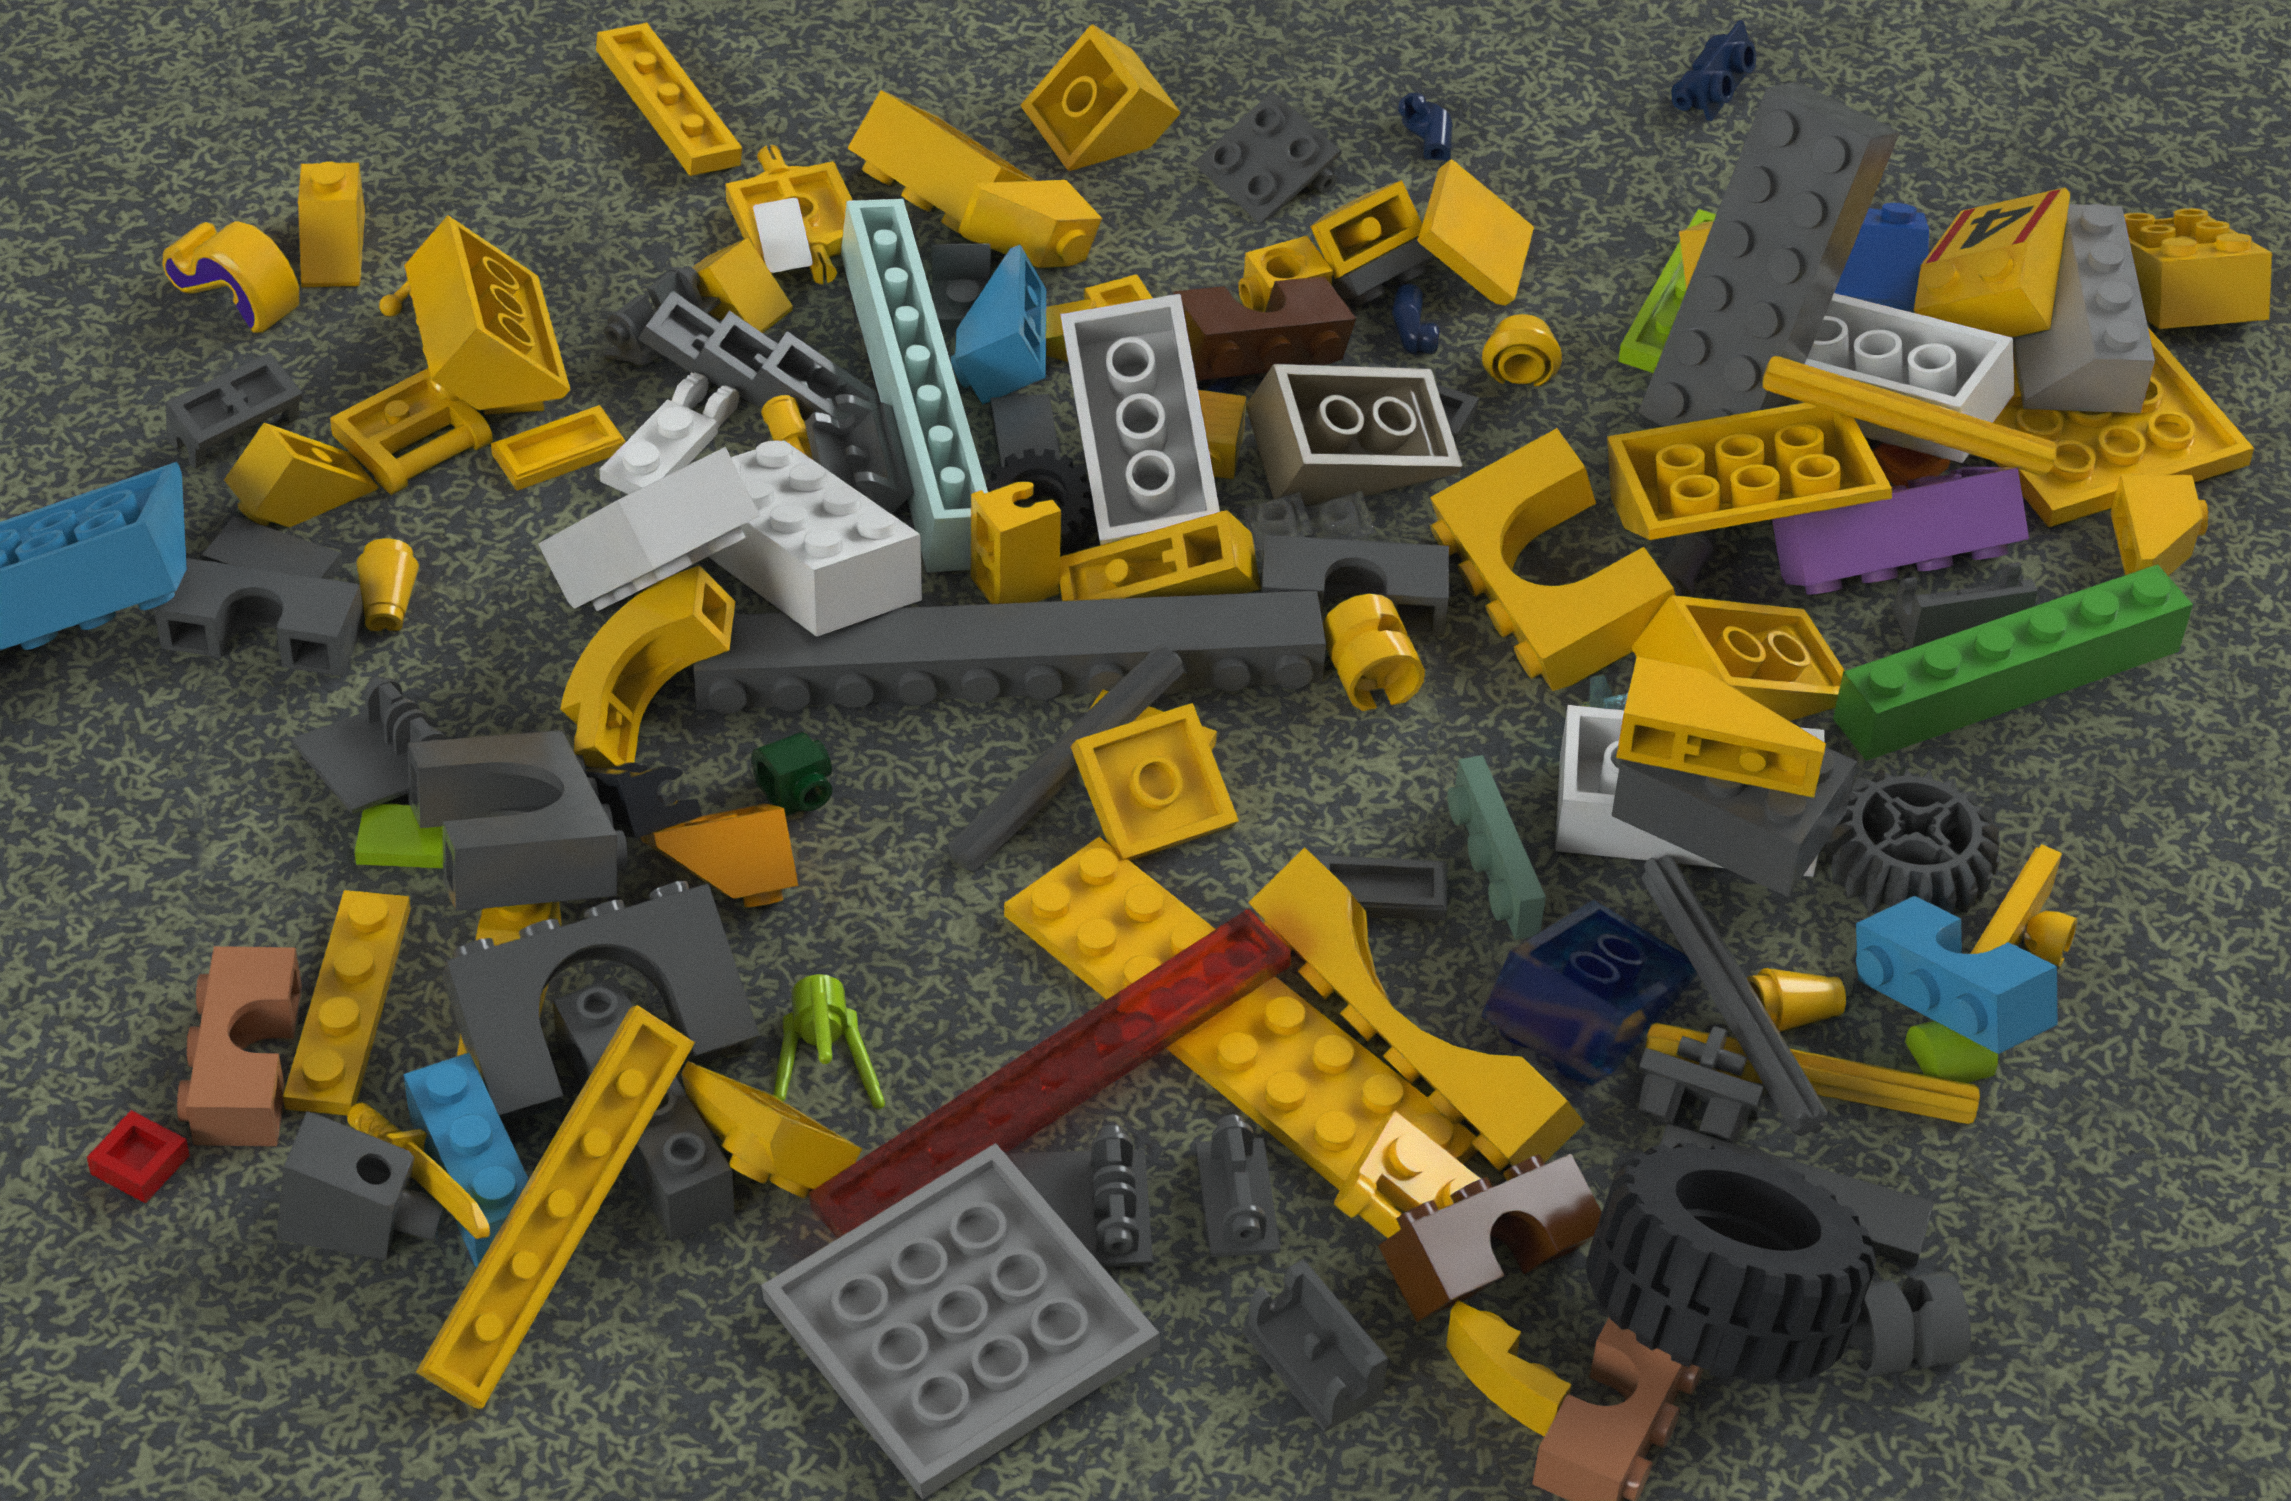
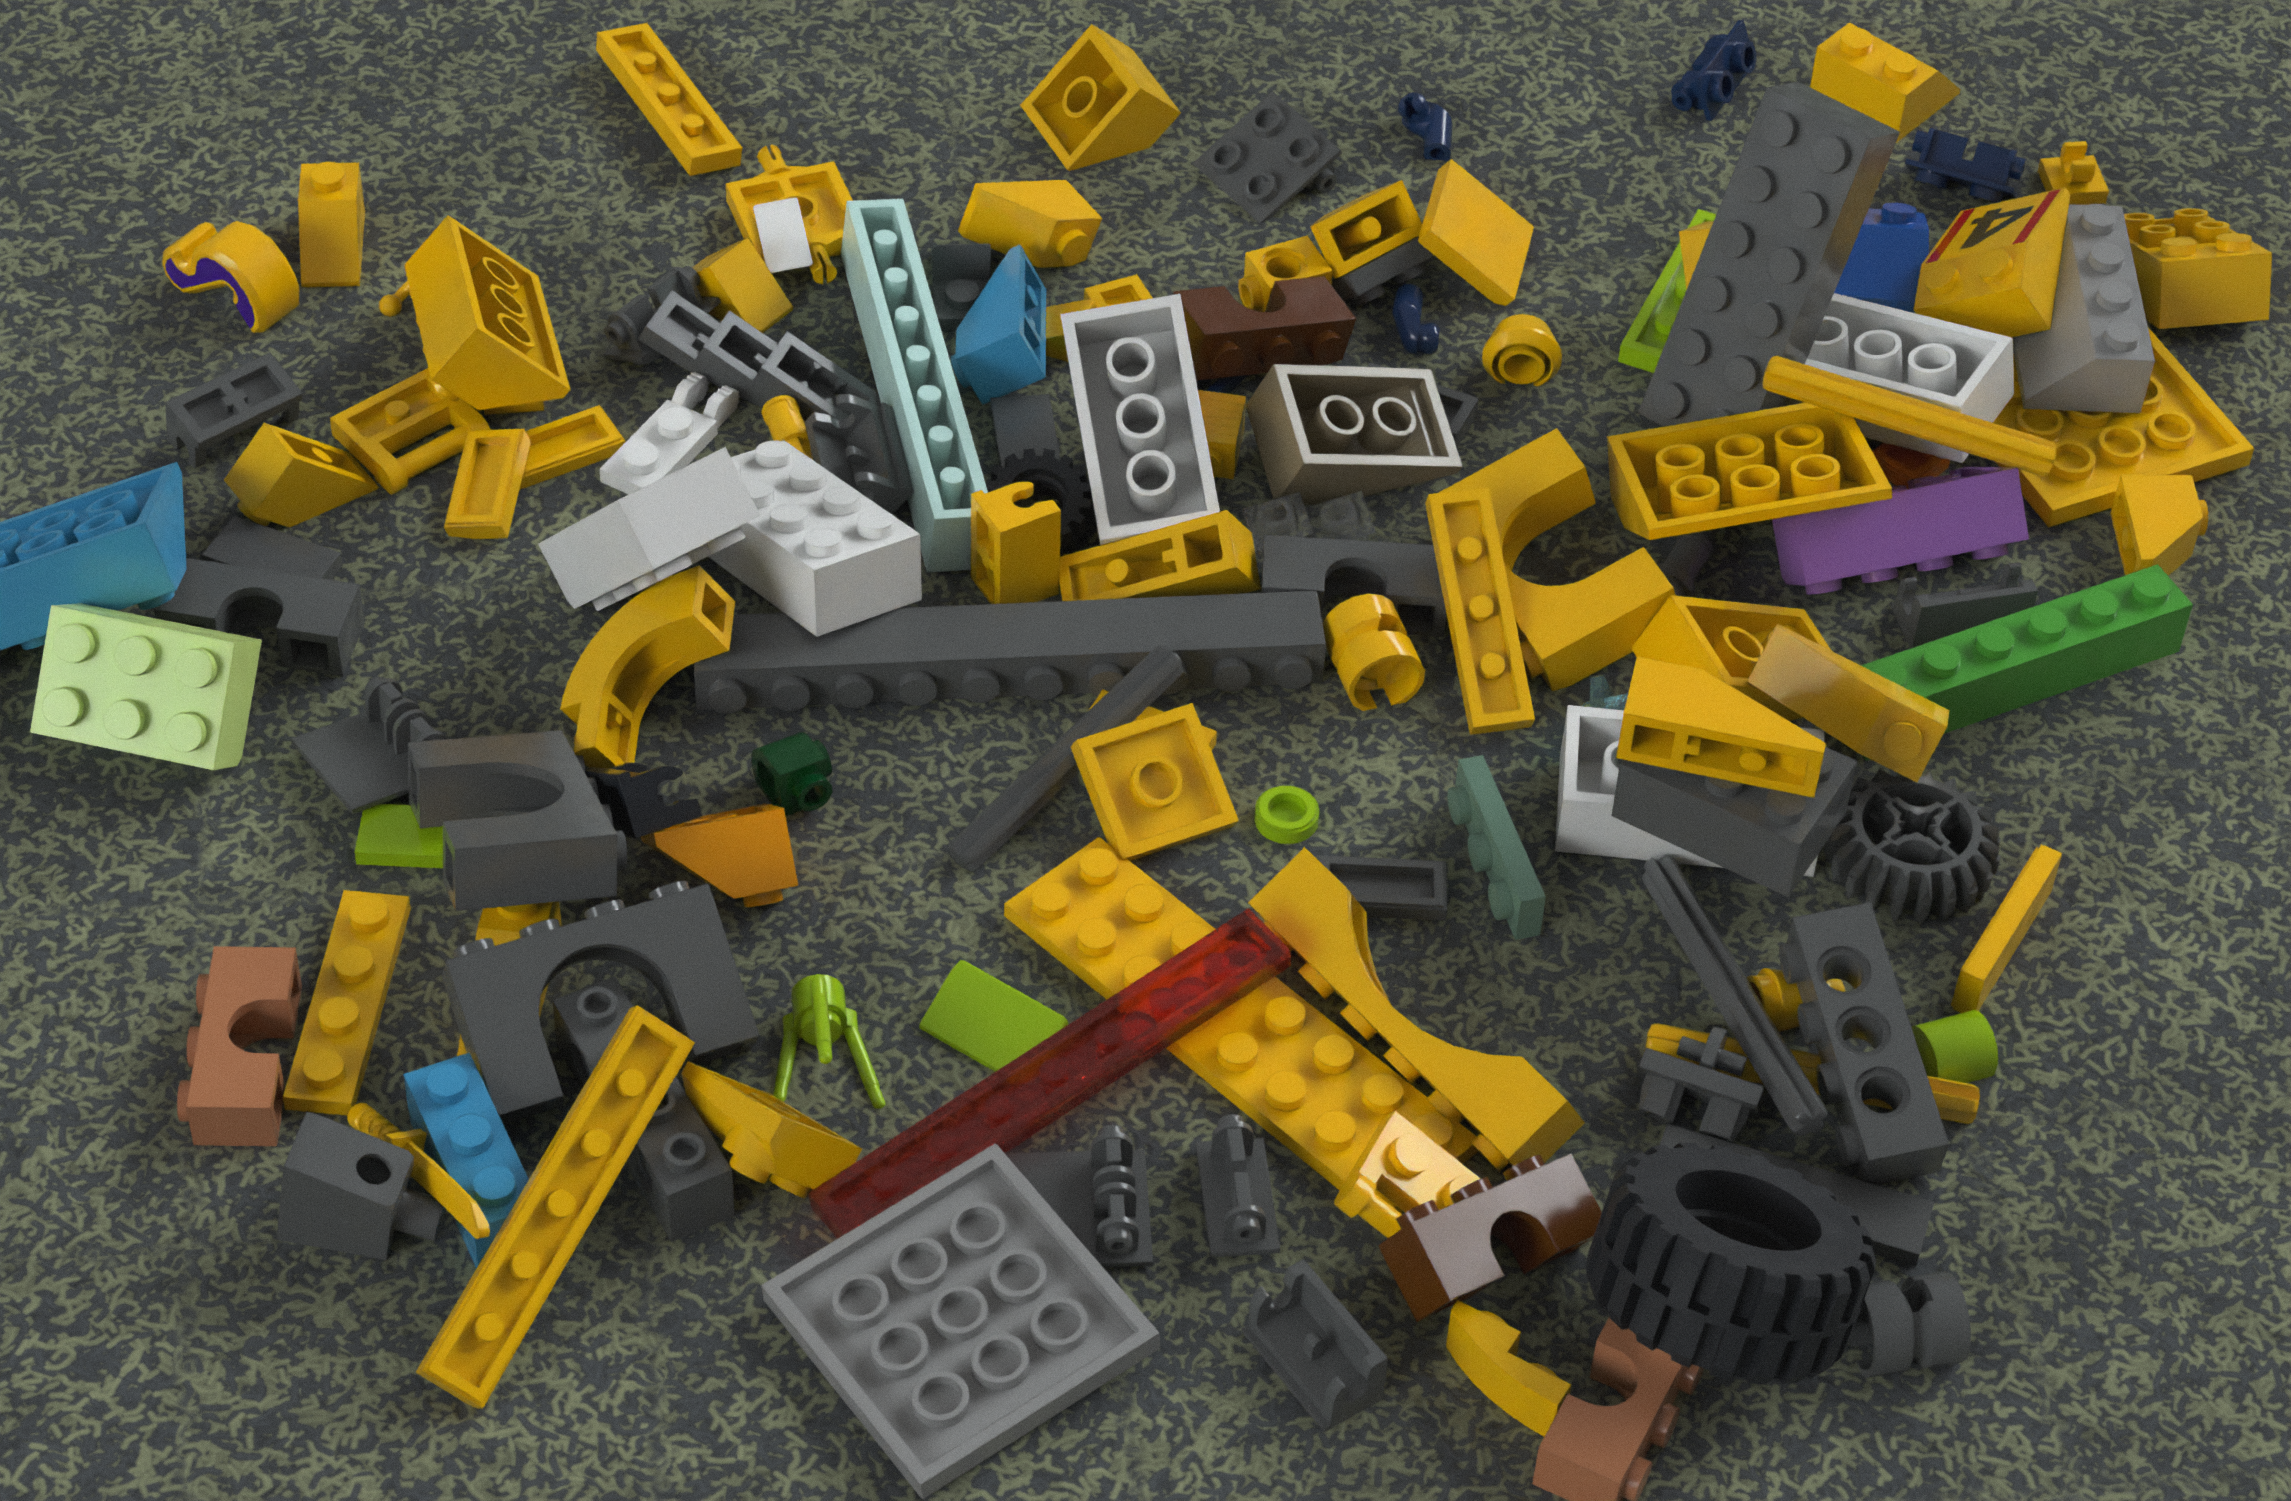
red plate [86,1110,190,1203] -> none
yellow cone [356,538,419,631] -> none
yellow slope [847,90,1037,234] -> none
clear blue slope [1480,899,1698,1086] -> none
dark azure arch [1856,896,2058,1054] -> none
yellow hinge [2024,911,2077,967] -> none
none -> yellowish green brick [30,603,262,770]
none -> yellow tile [444,429,531,539]
none -> lime slope [919,960,1069,1091]
none -> lime tile [1254,786,1319,844]
none -> yellow plate [1425,487,1535,735]
none -> yellow slope [1747,624,1950,783]
none -> dark grey brick [1779,902,1949,1185]
none -> yellow slope [1810,22,1961,143]
none -> dark blue hinge [1905,127,2026,203]
none -> yellow tile [2038,141,2109,205]

